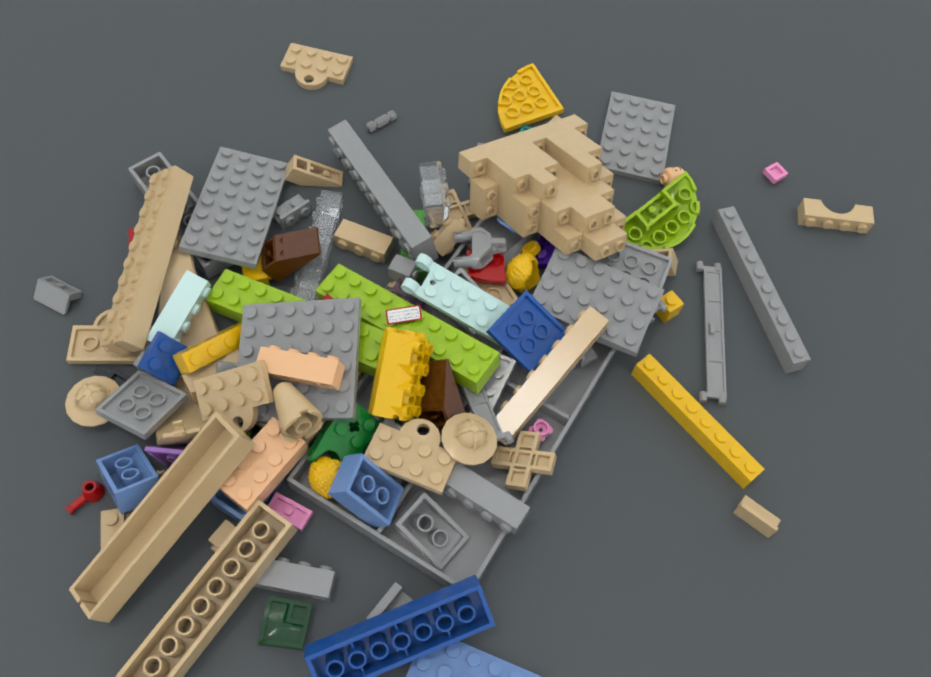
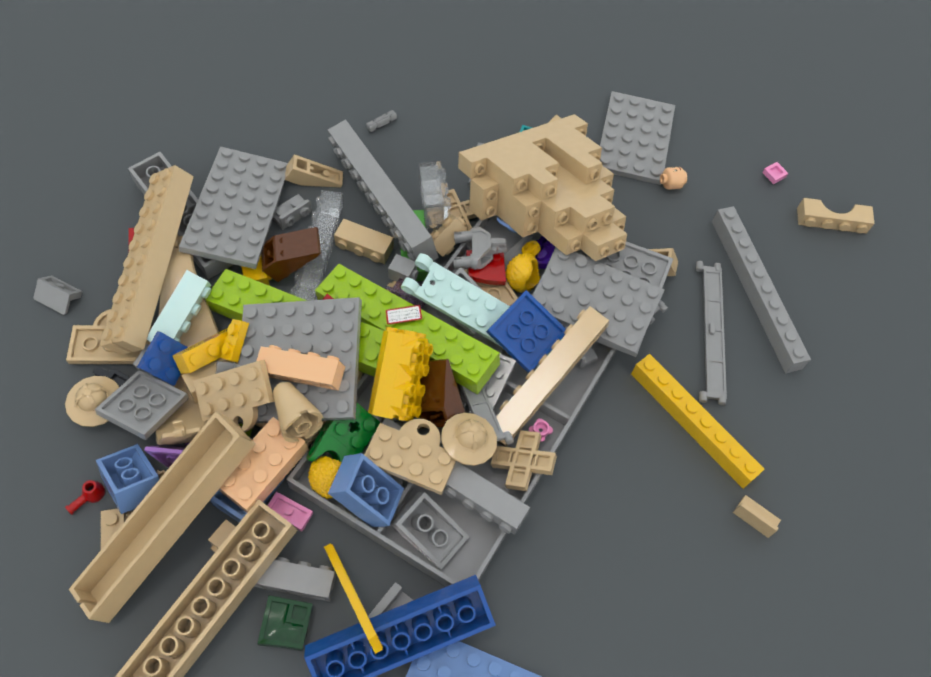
tan plate [280,43,353,90] -> none
yellow plate [498,63,564,133] -> none
lime brick [624,171,700,249] -> none
yellow brick [656,290,684,323] -> none
none -> yellow plate [221,319,249,363]
none -> yellow tile [324,543,383,654]

